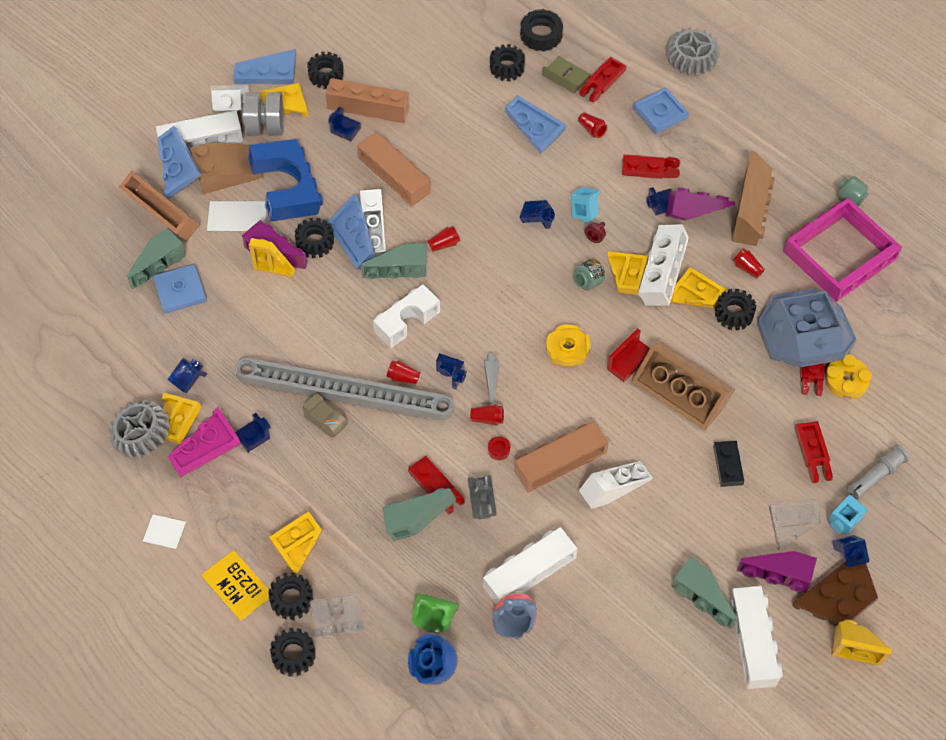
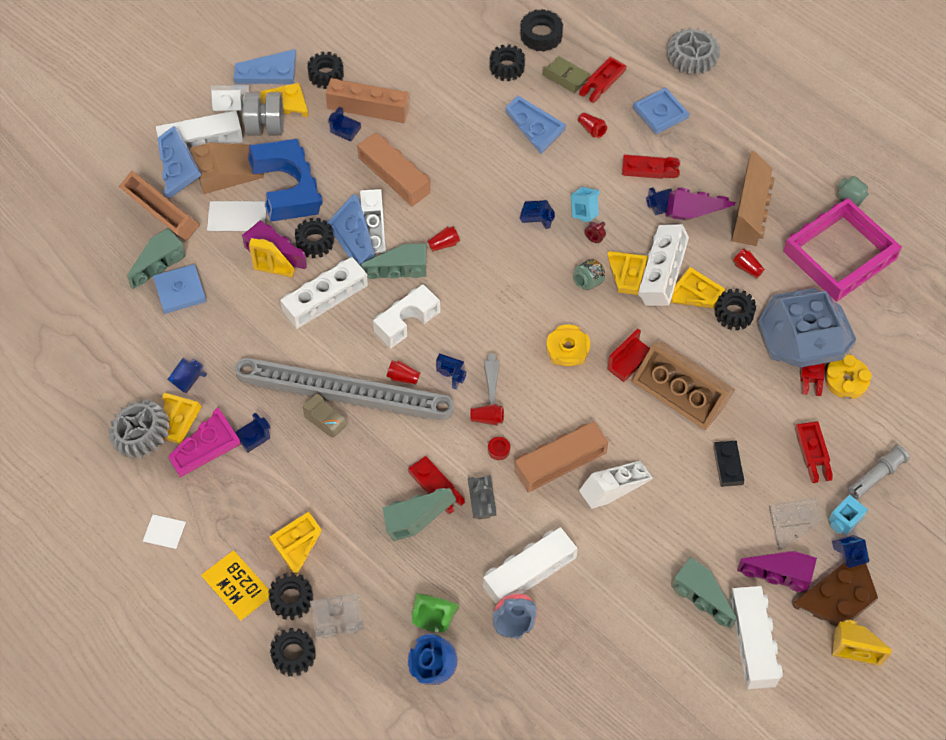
none -> white brick [280,257,368,329]

